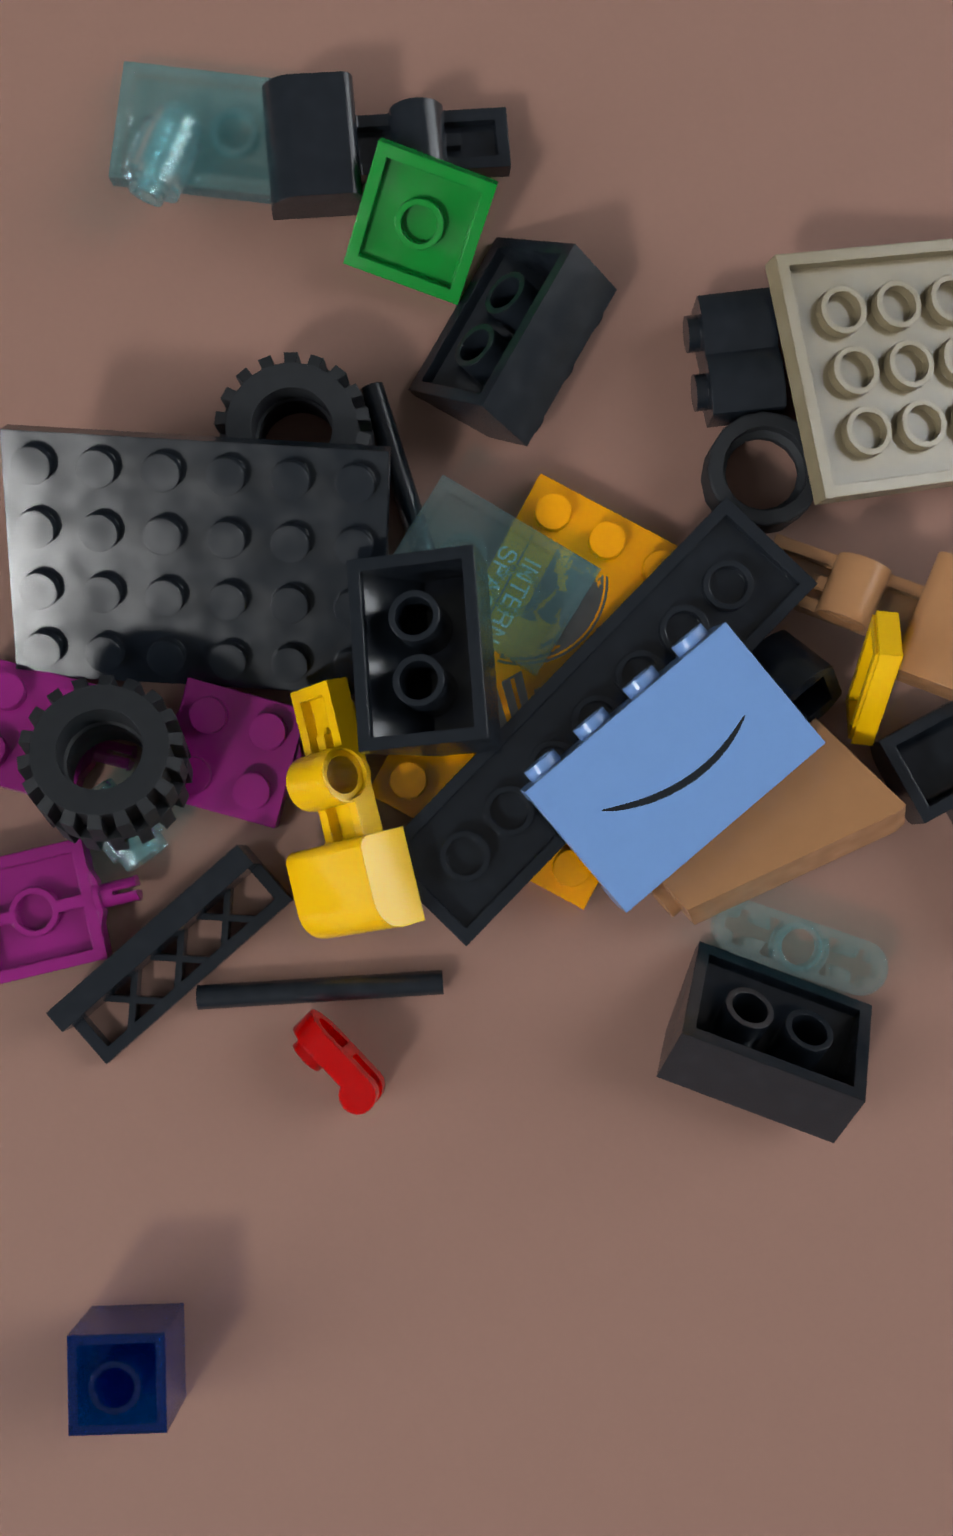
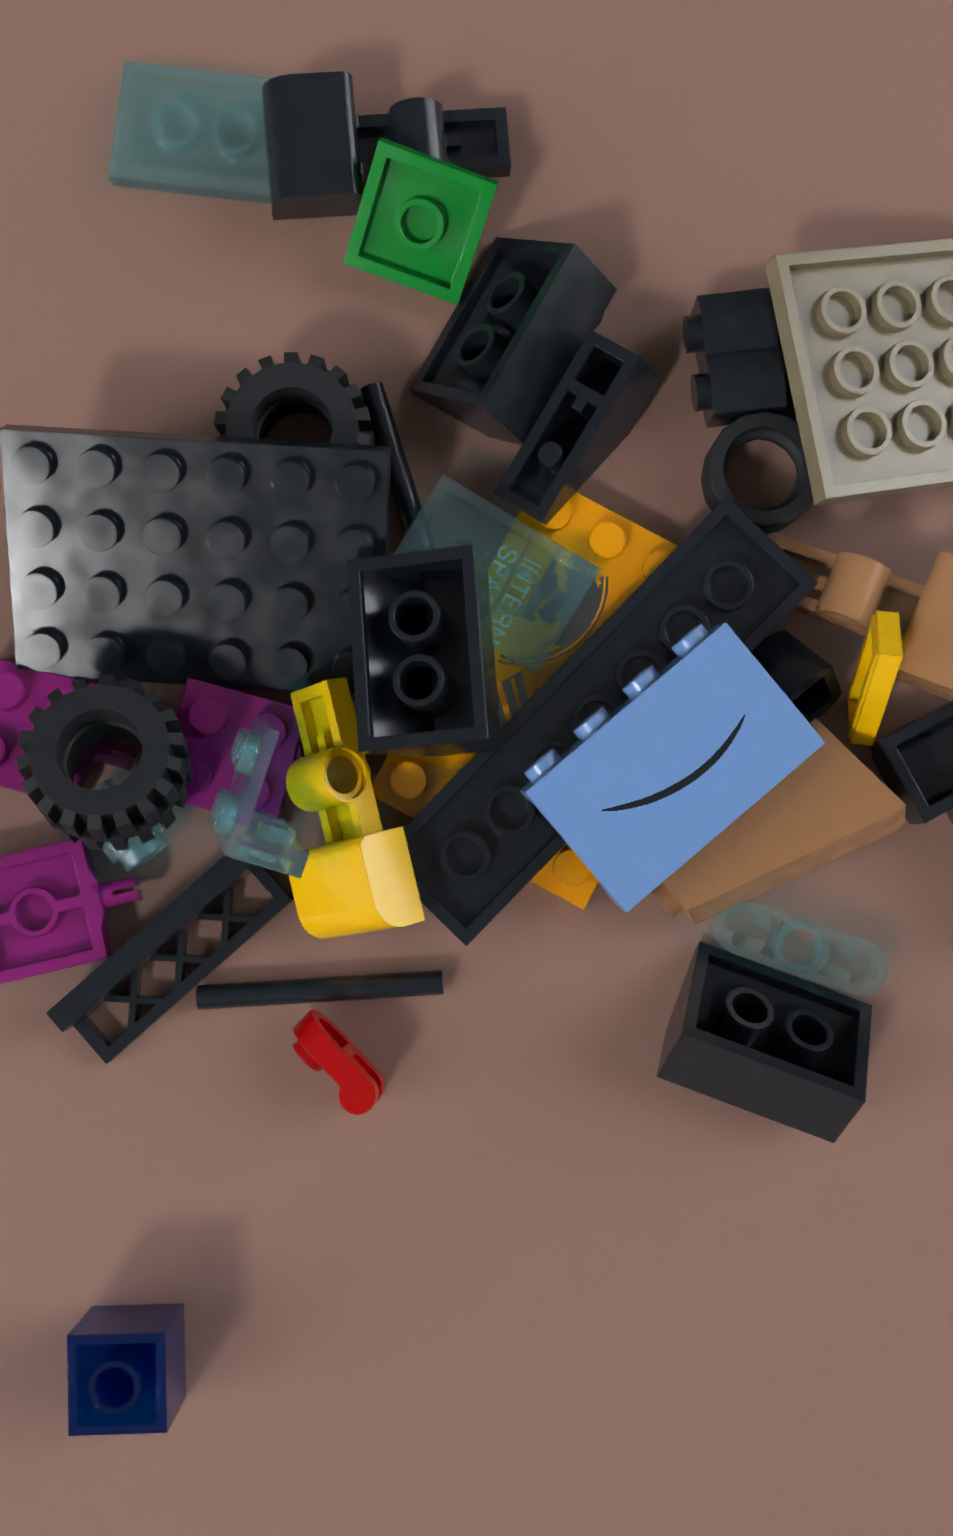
clear light blue brick [121,104,202,207] -> none
none -> clear light blue bracket [209,717,309,878]
none -> black slope [494,330,662,525]

